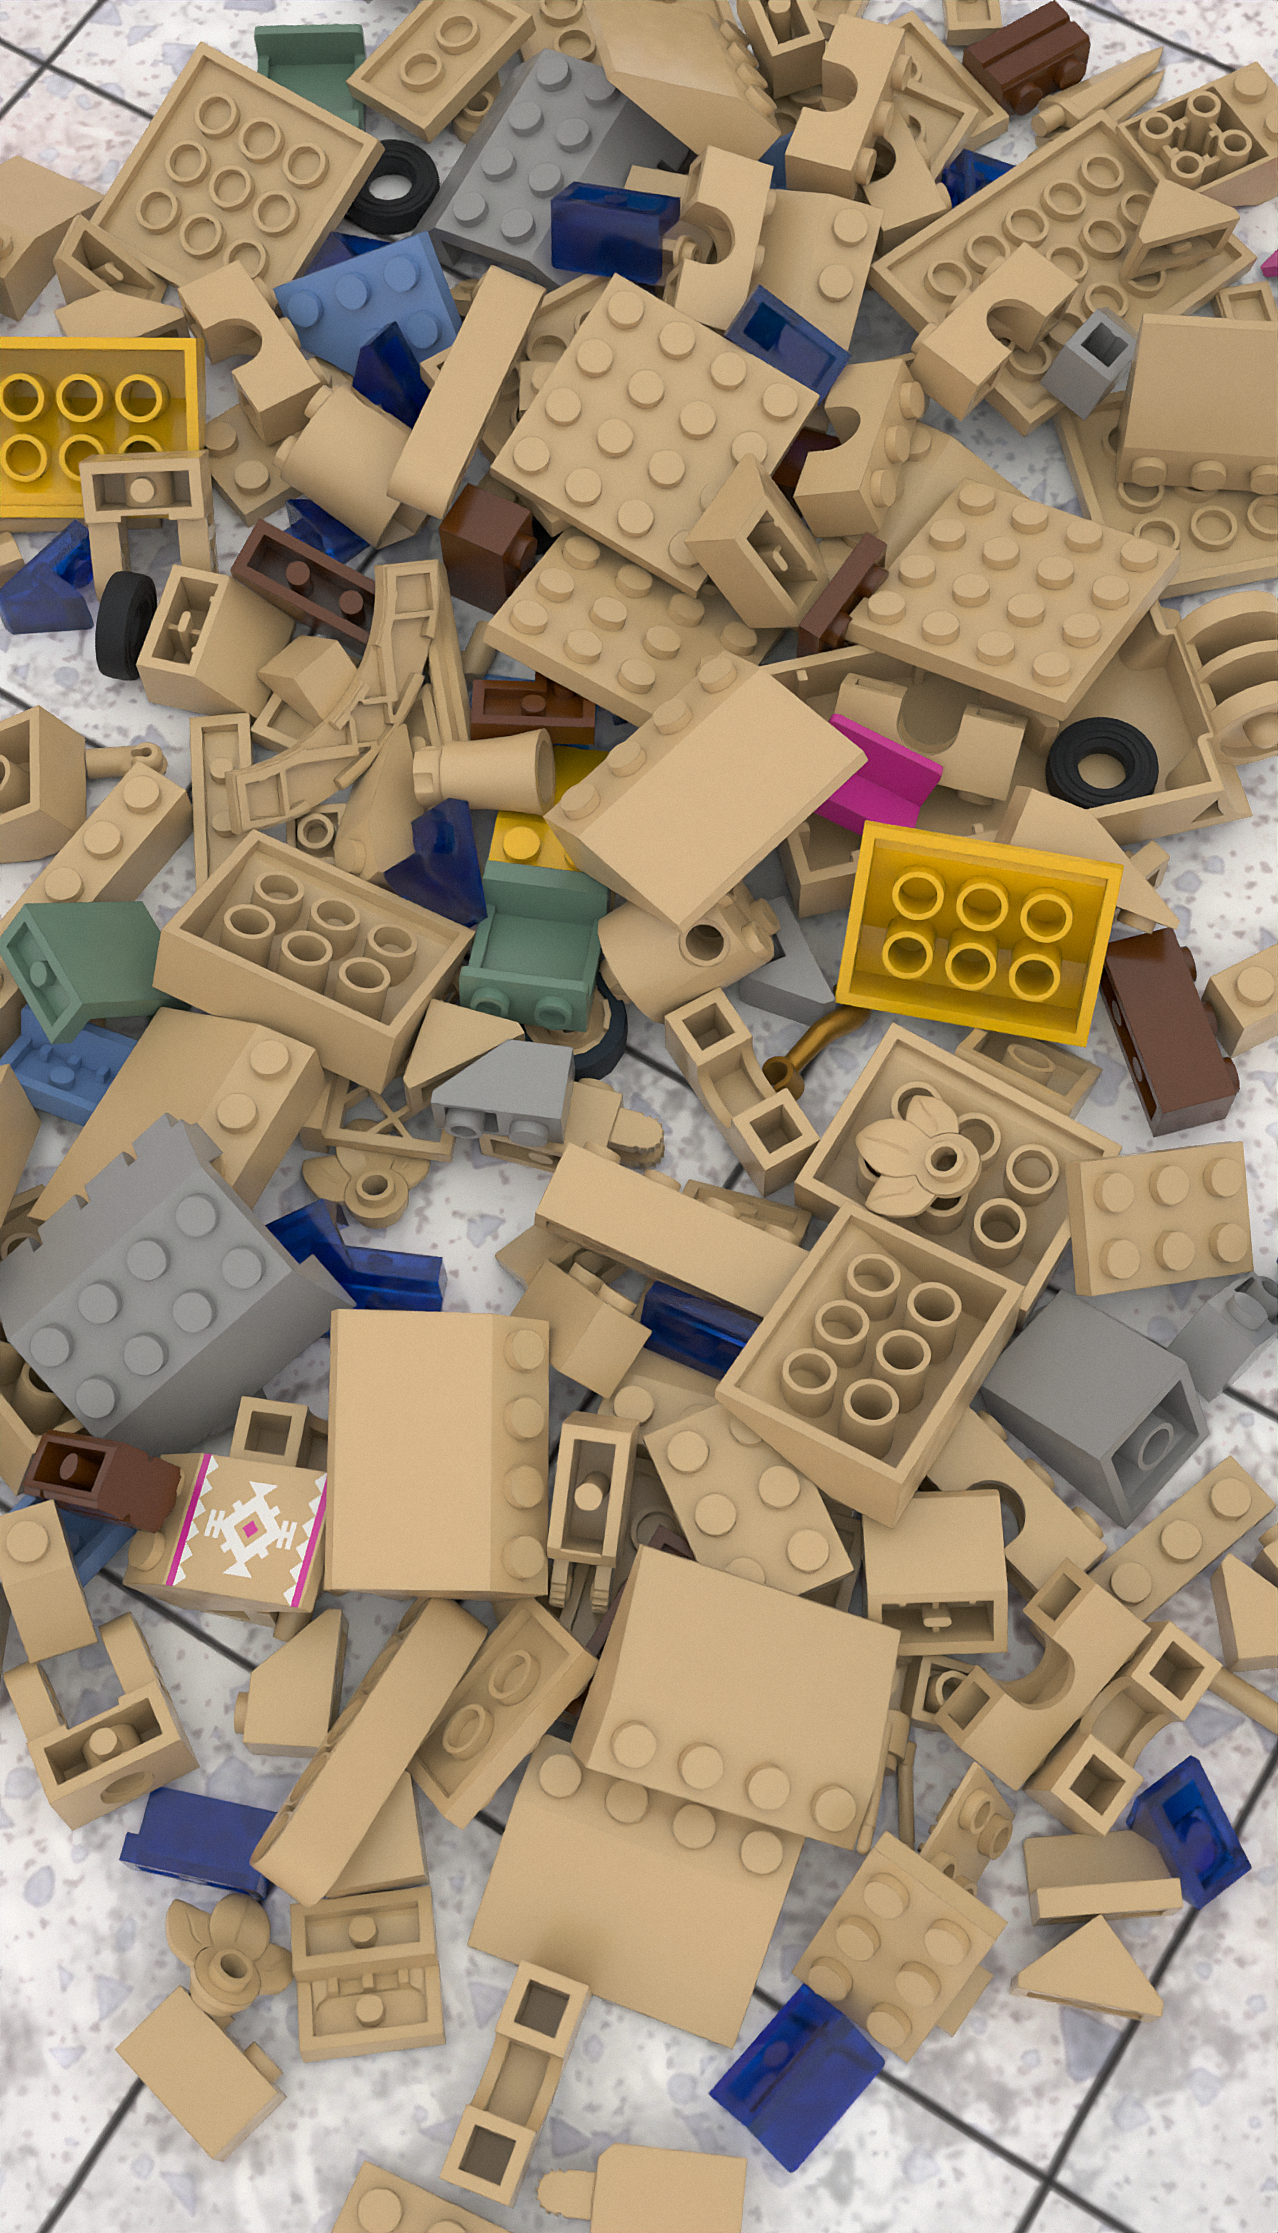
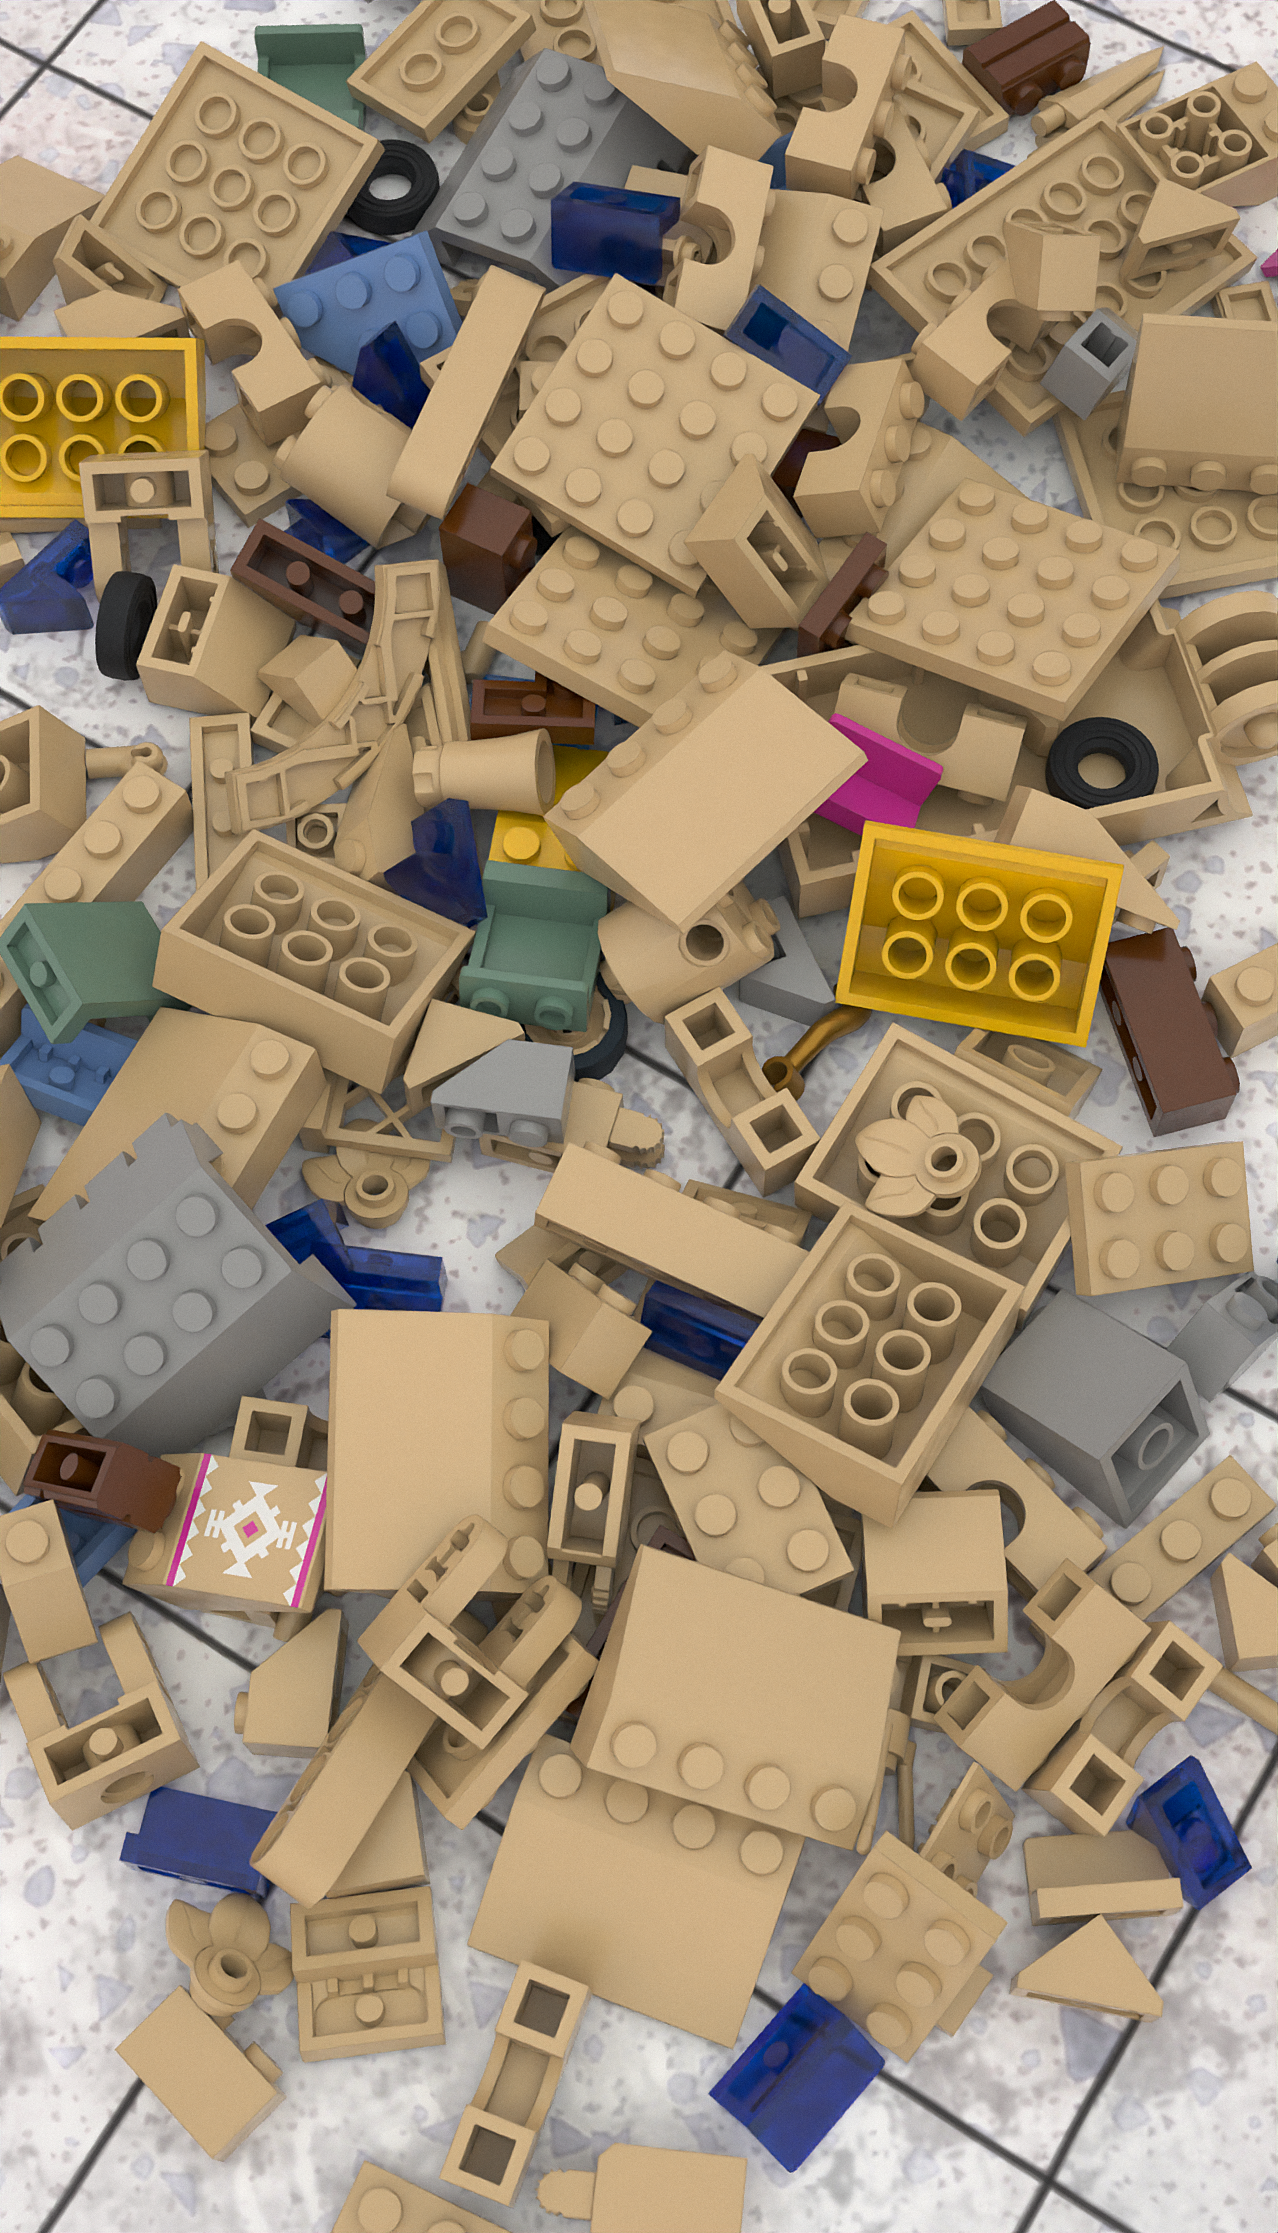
none -> tan brick [357,1514,582,1751]
none -> tan slope [1003,222,1101,322]

